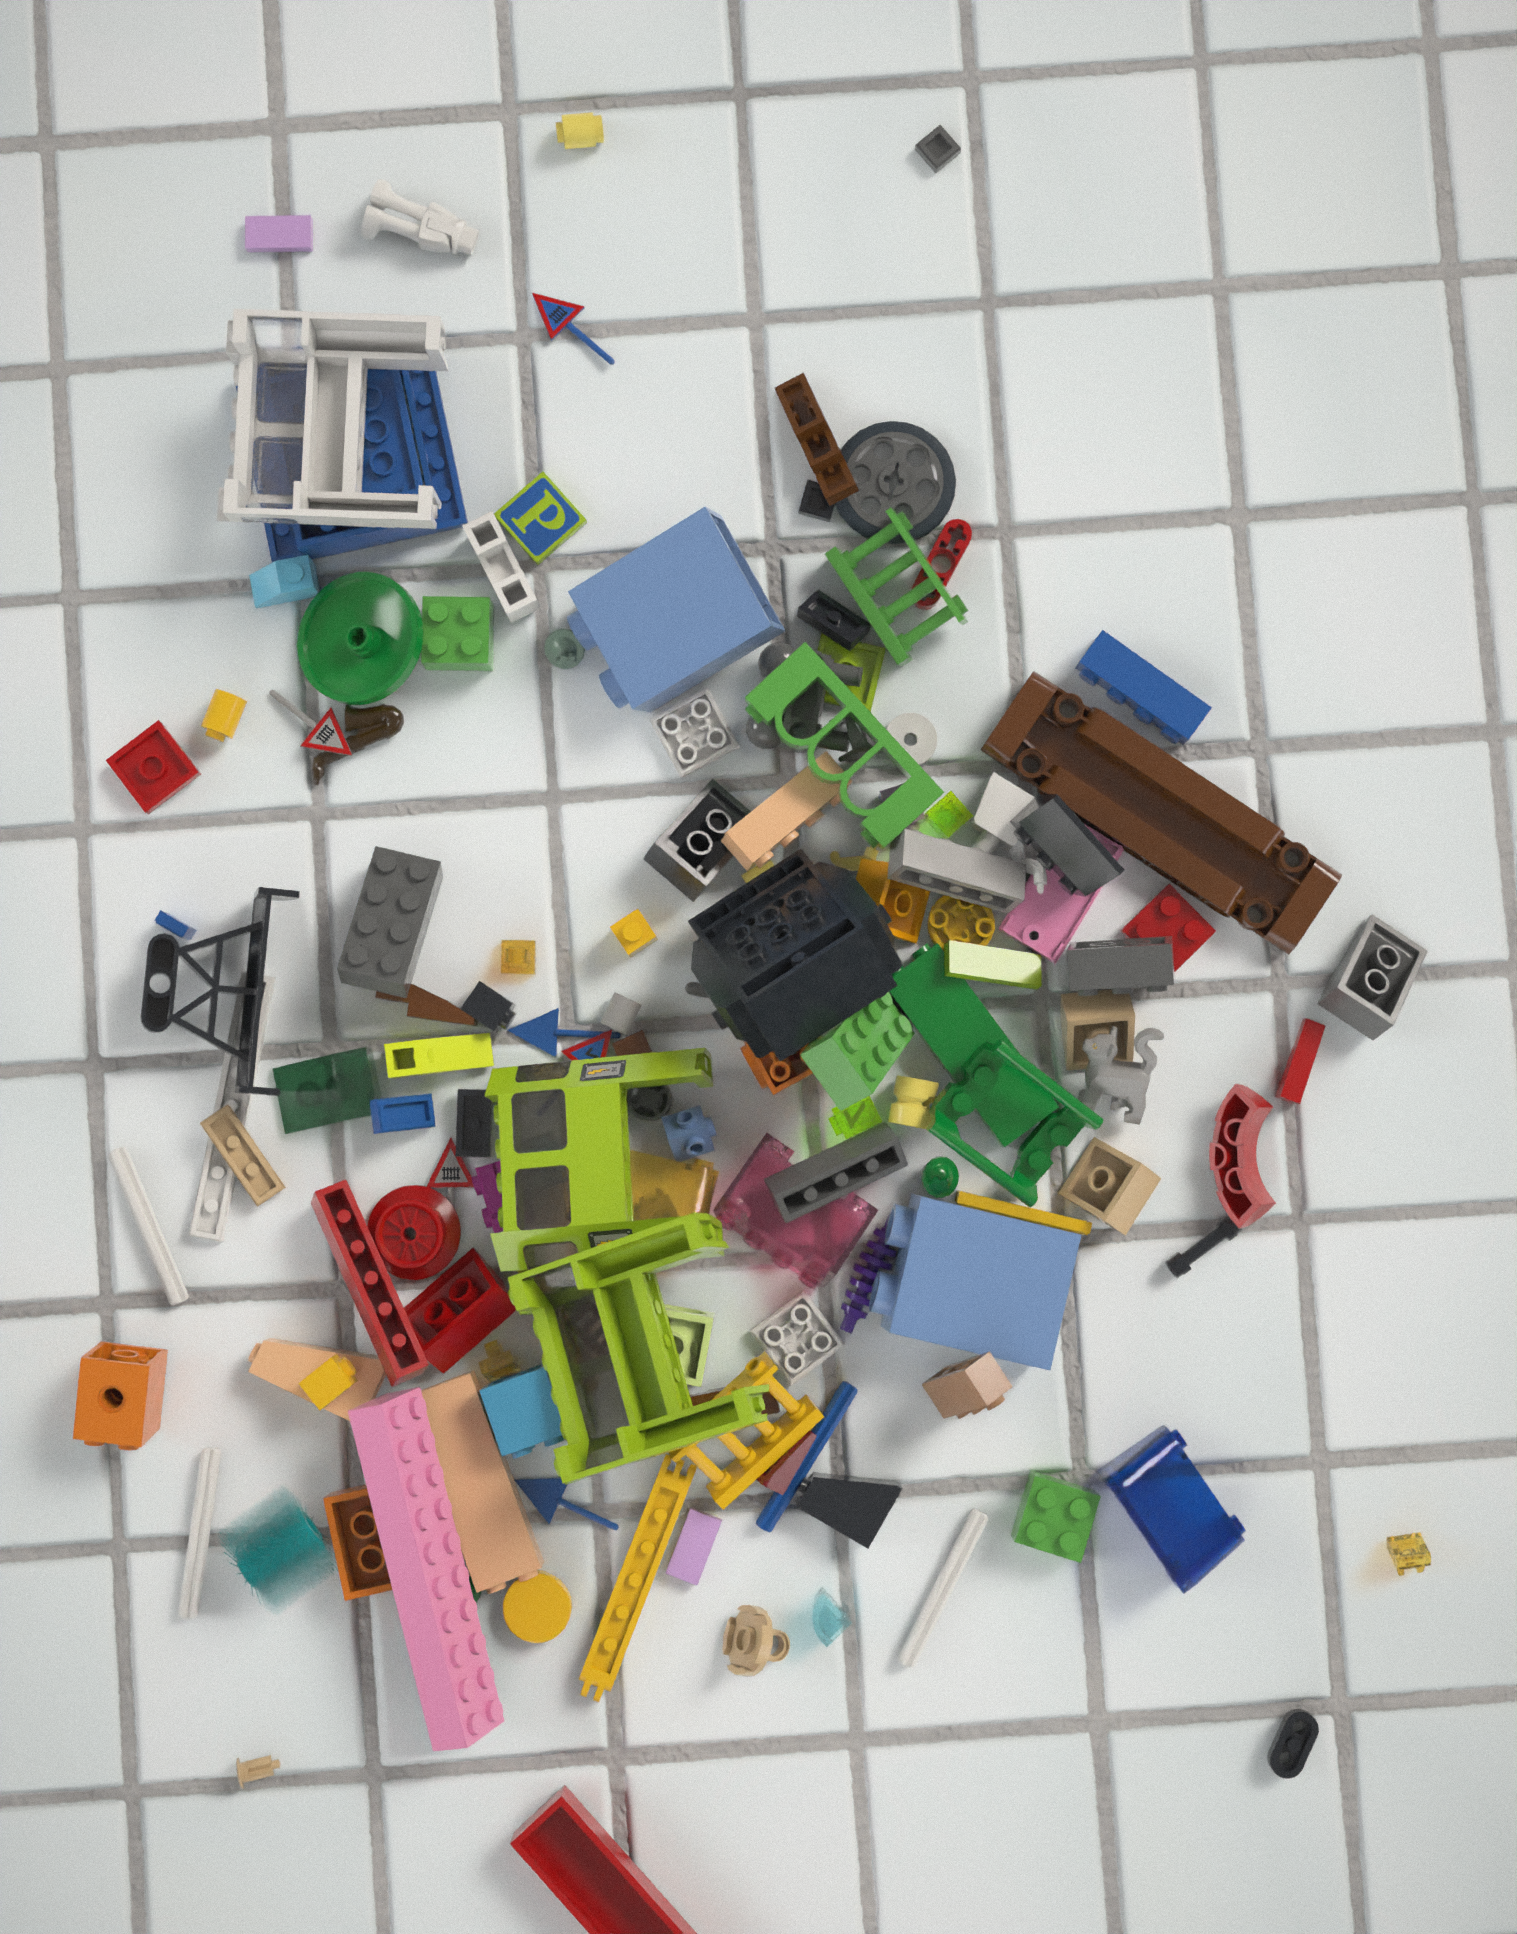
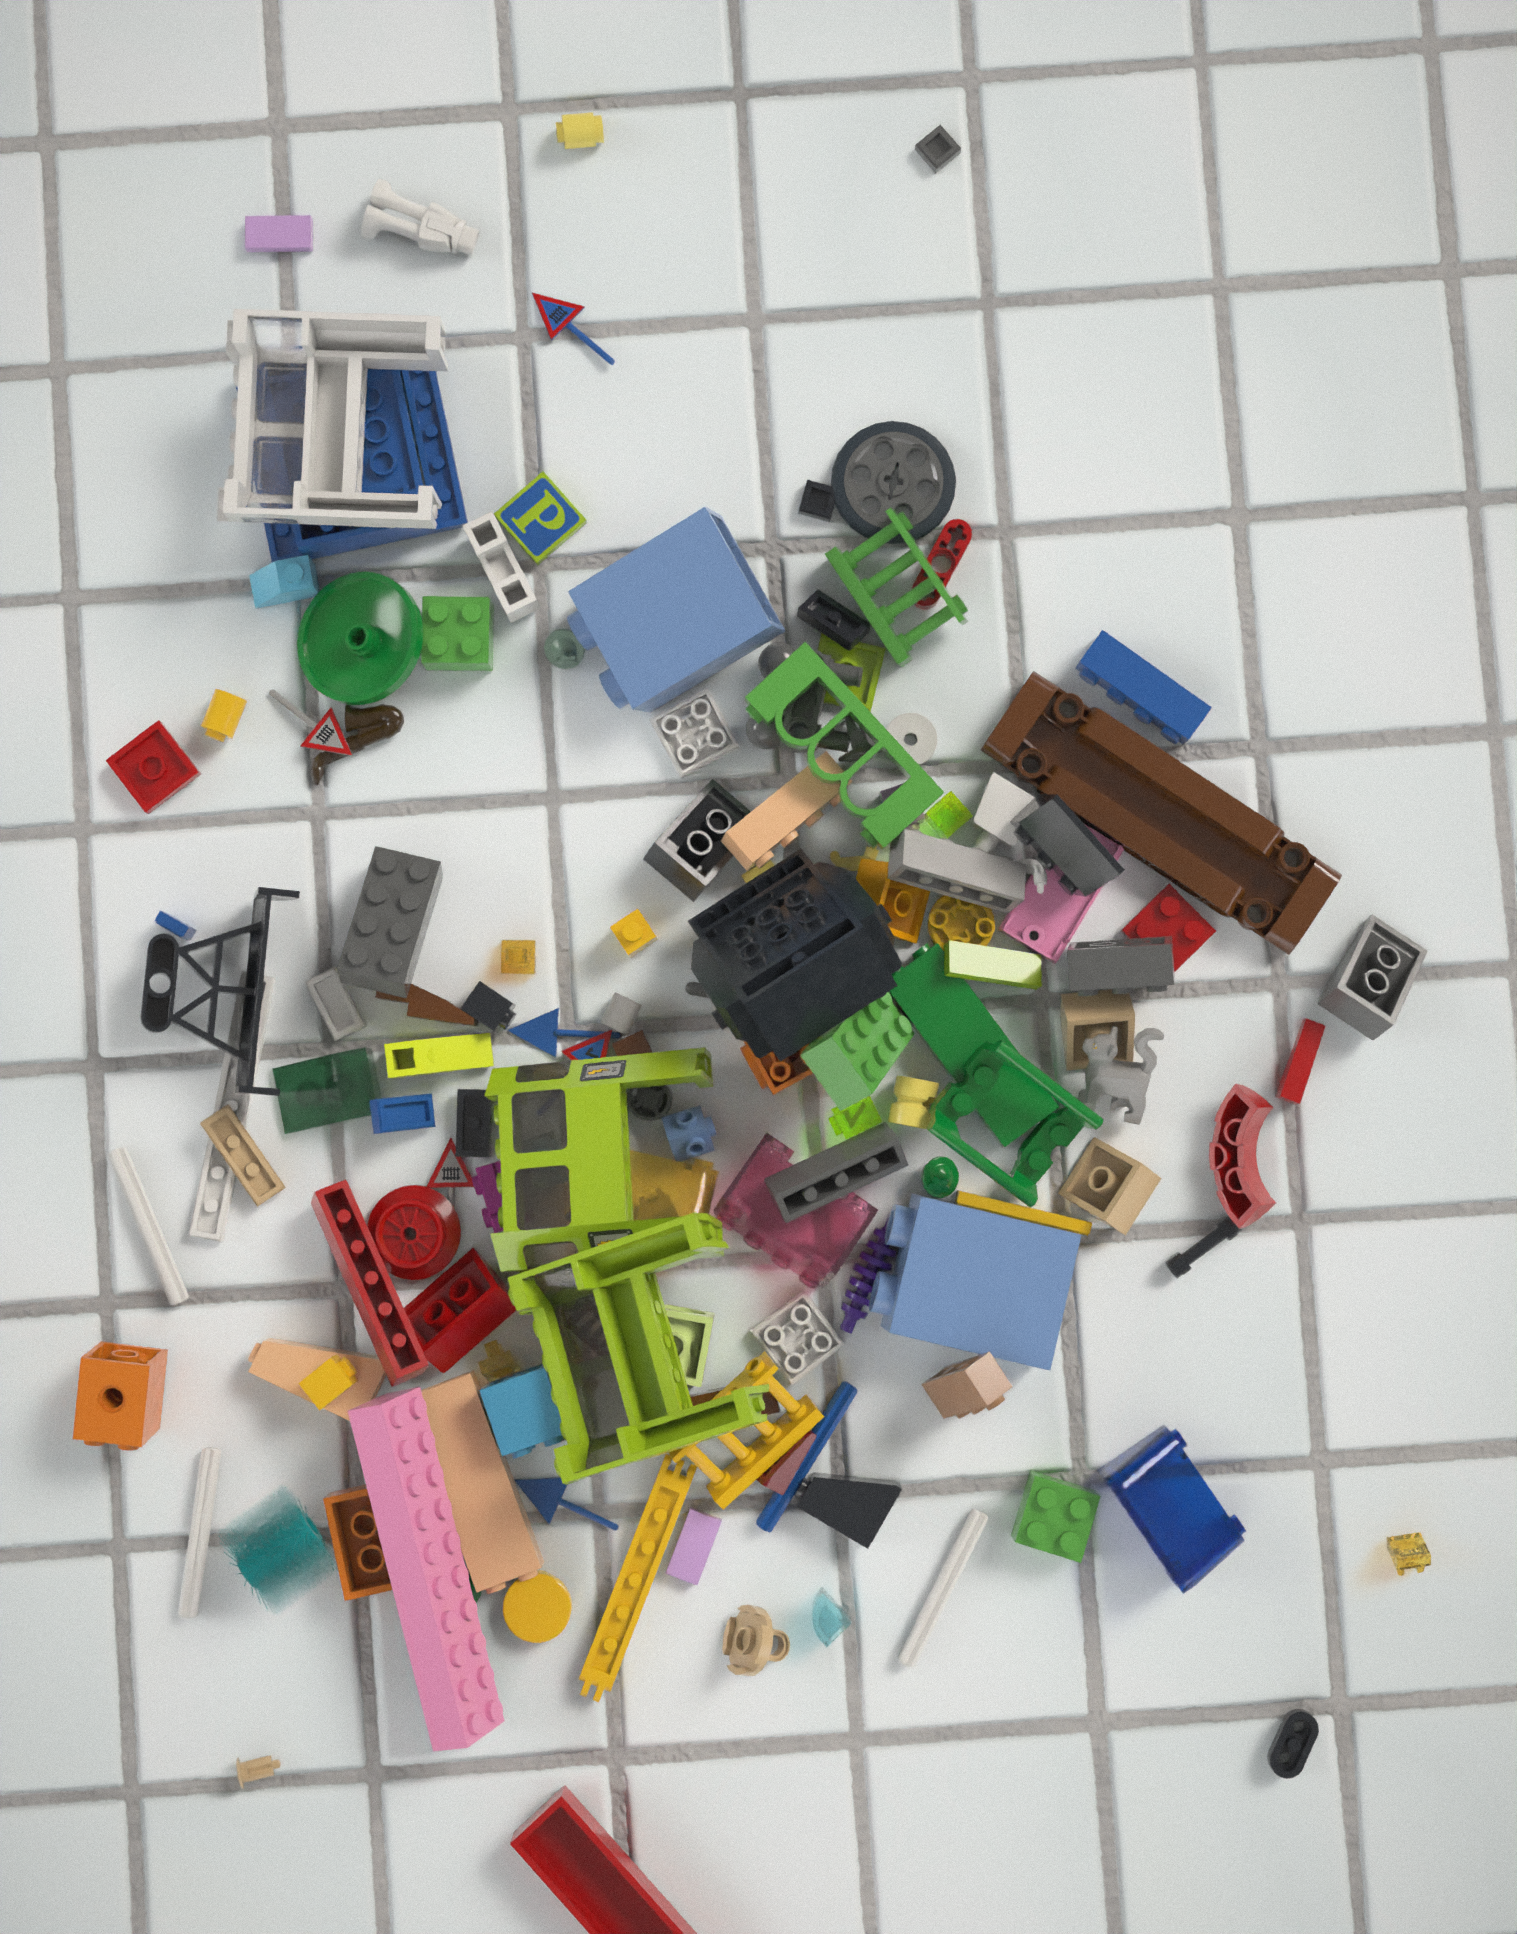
reddish brown slope [775,372,859,506] -> none
none -> white tile [305,966,366,1042]

